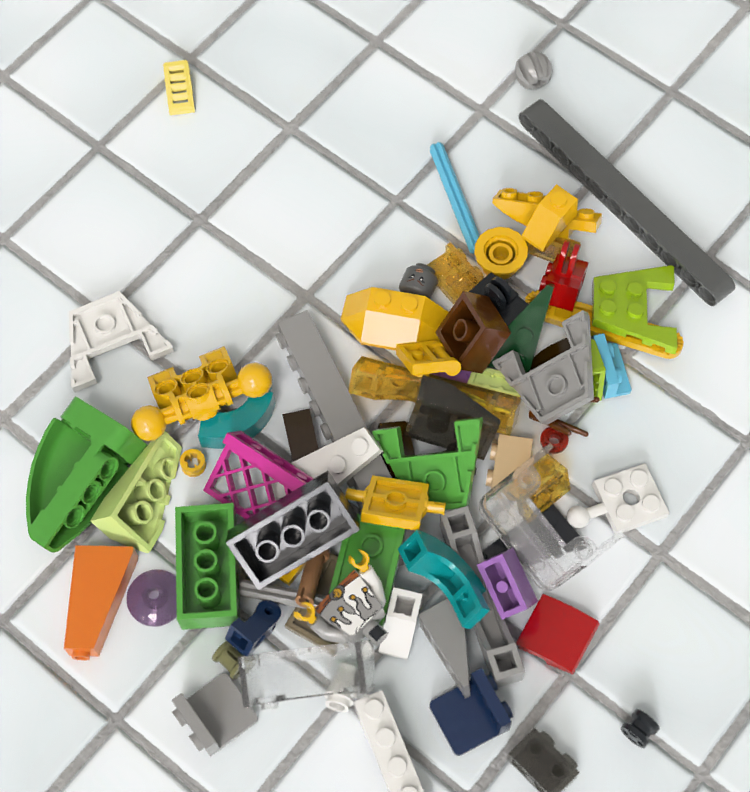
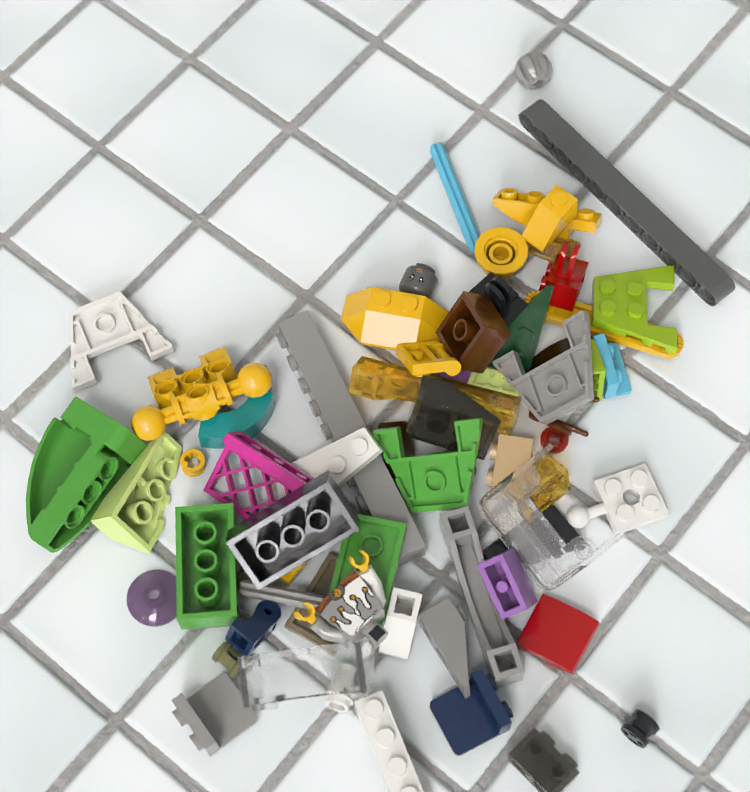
orange slope [64,545,138,661] -> none
light yellow slope [163,60,195,115] -> none
dark brown slope [282,408,319,462] -> none
medium nougat pin [295,549,331,607] -> none
yellow plate [345,475,446,530] -> none
teal arch [398,530,490,629] -> none
clear yellow bracket [427,242,484,305] -> none

